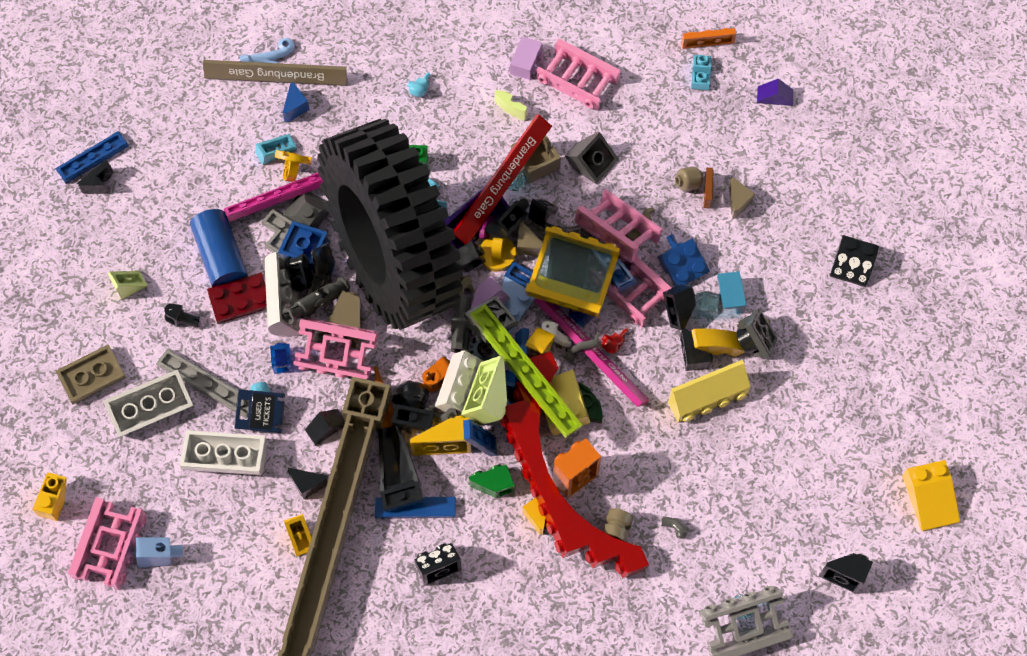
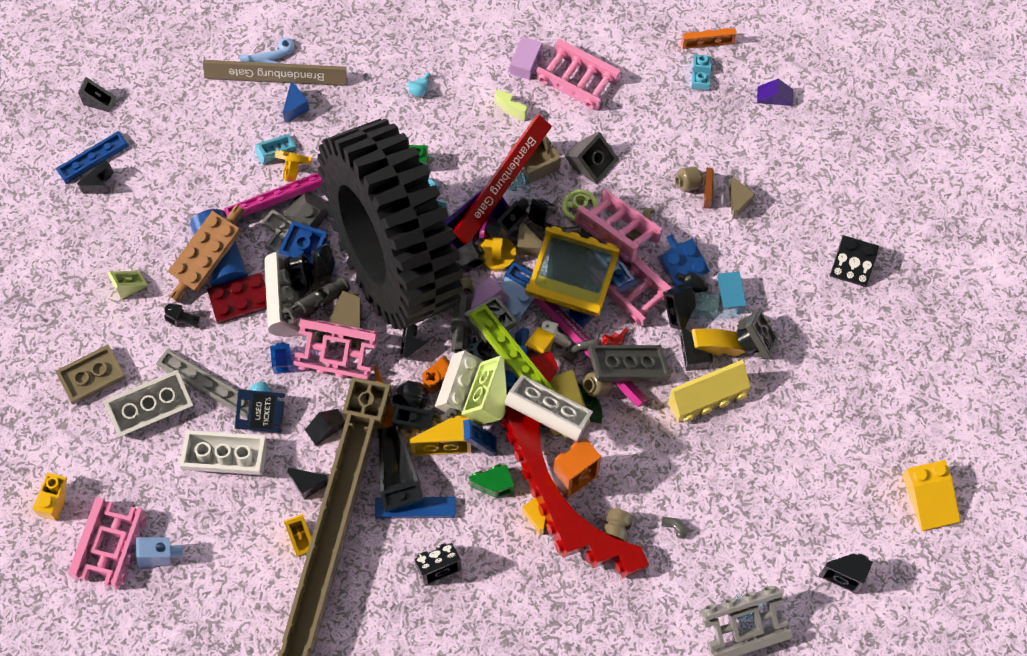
none -> black slope [78,77,116,112]
none -> medium nougat plate [168,204,245,303]
none -> black slope [399,324,428,359]
none -> white brick [504,375,593,442]
none -> yellowish green piece [562,190,598,222]
none -> dark tan head [583,372,612,397]
none -> dark grey plate [588,345,671,381]
none -> black plant [675,272,709,294]

